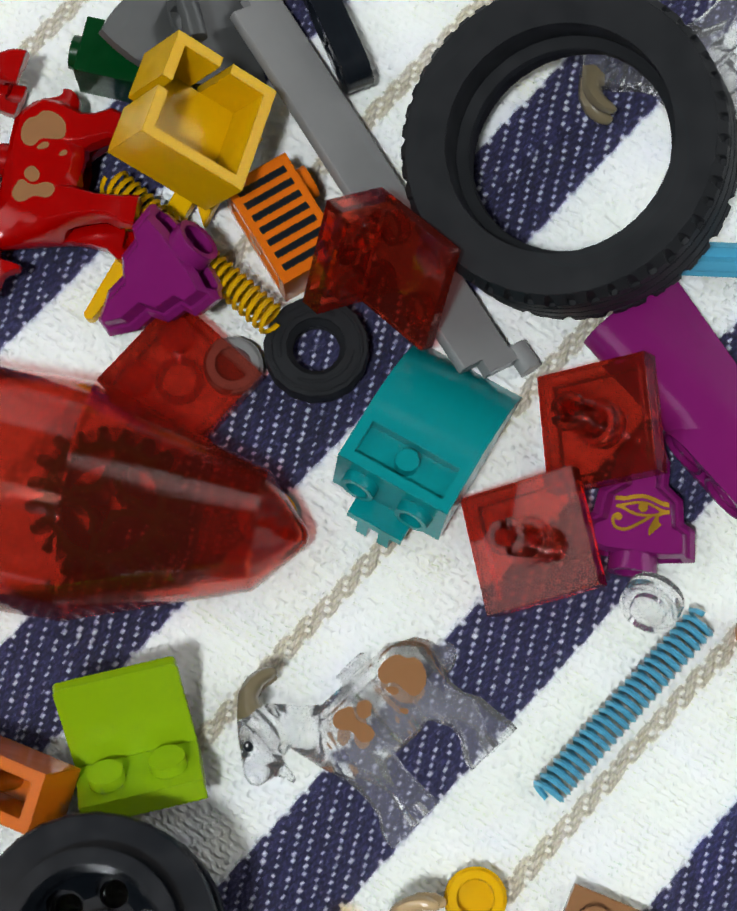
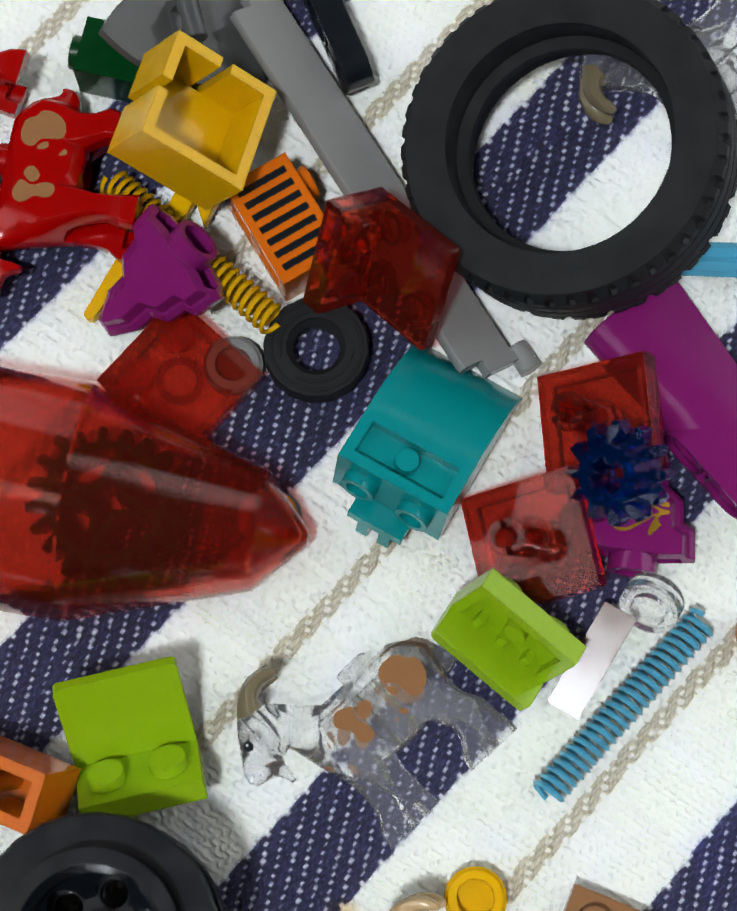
none -> lime bracket [431,568,587,711]
none -> window [547,601,637,720]
none -> clear blue gear [564,419,676,527]

